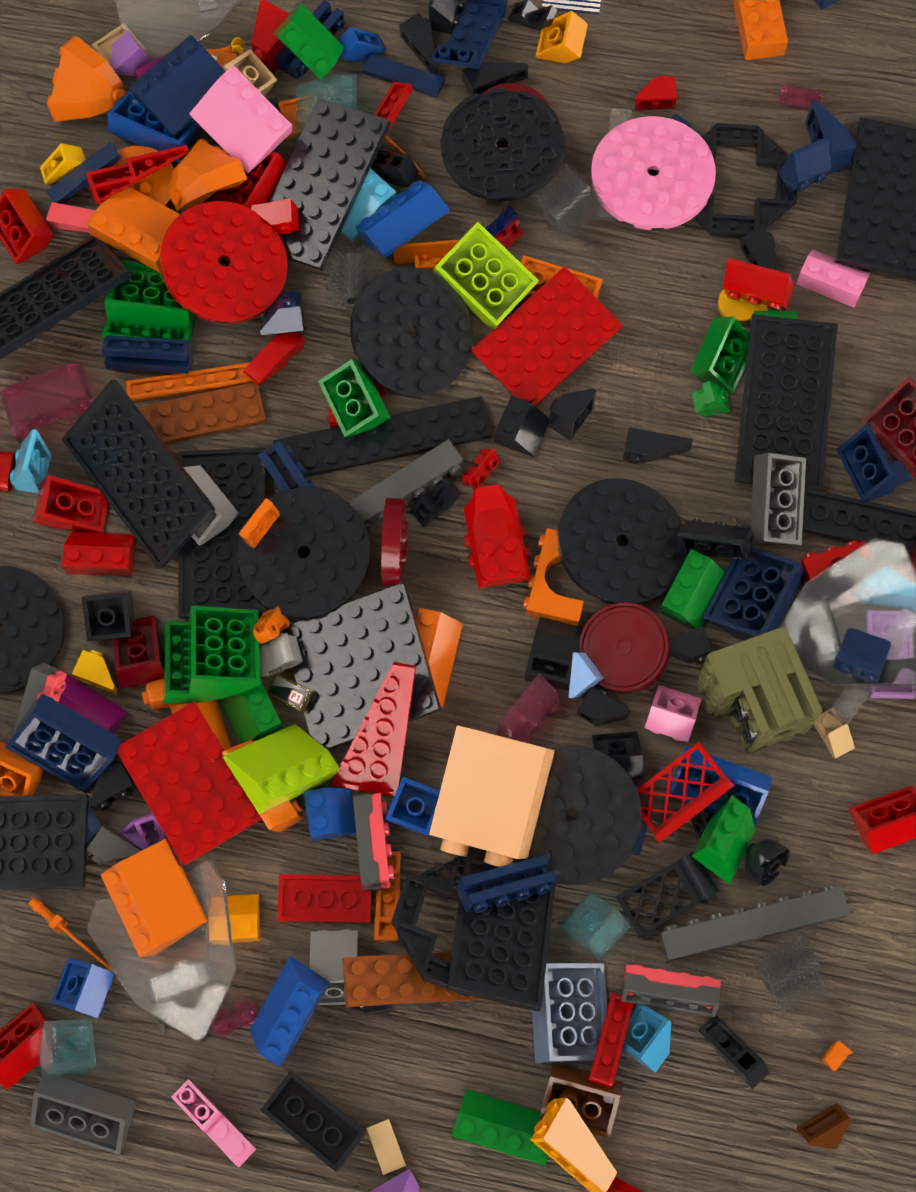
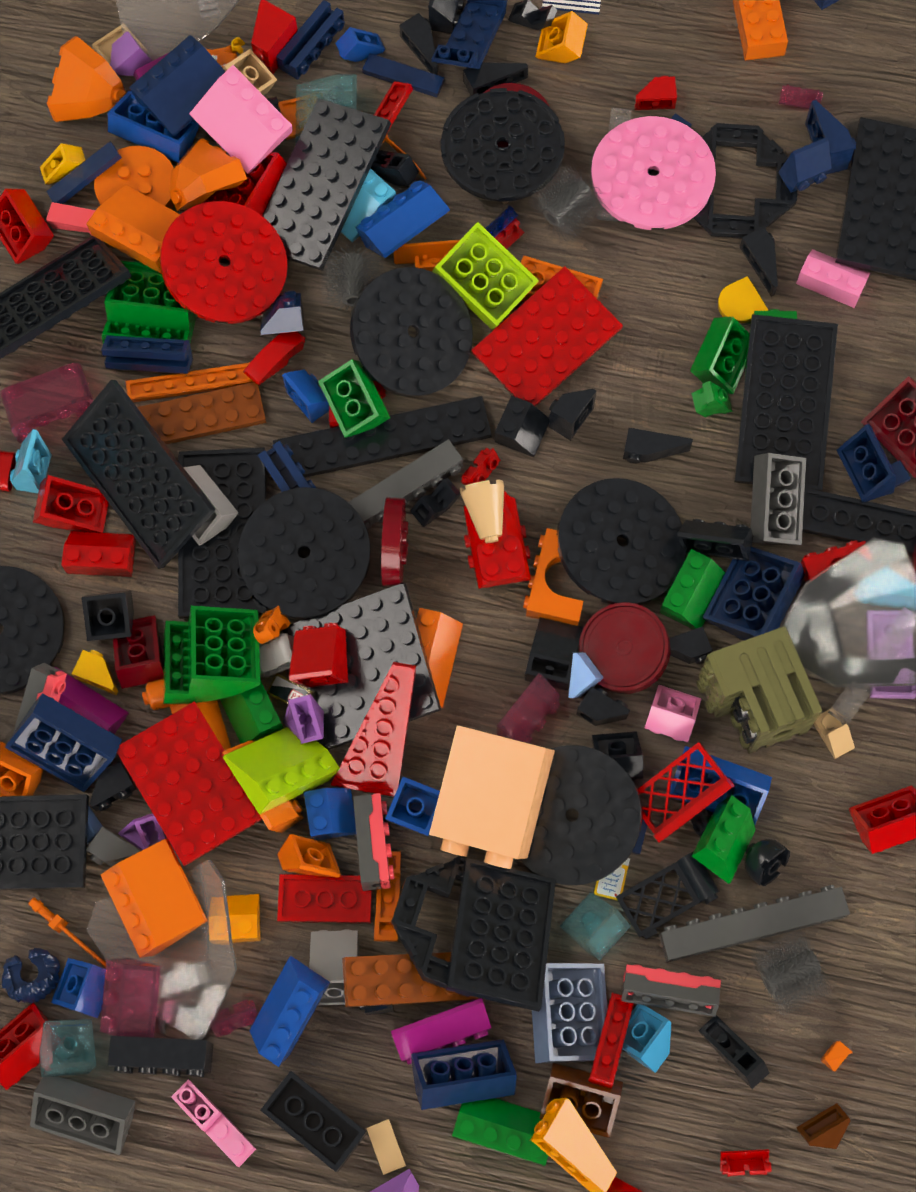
red wedge [86,145,189,205] -> none
orange tile [239,498,280,548] -> none
slope [251,198,299,234] -> none
green slope [273,3,344,80] -> none
dark blue brick [456,855,556,913] -> none
red slope [723,258,794,311] -> none
dark blue bracket [833,628,891,684] -> none
none -> dark blue piece [2,948,60,1004]
none -> clear pink slope [100,958,161,1038]
none -> black brick [108,1036,213,1077]
none -> orange slope [277,834,341,878]
none -> blue slope [282,369,329,423]
none -> medium lavender slope [283,694,324,744]
none -> red slope [289,623,348,688]
none -> magenta slope [391,998,491,1065]
none -> dark blue slope [411,1039,517,1110]
none -> tan cone [460,480,504,543]
none -> white sticker [594,858,630,901]
none -> red hinge [720,1149,772,1177]

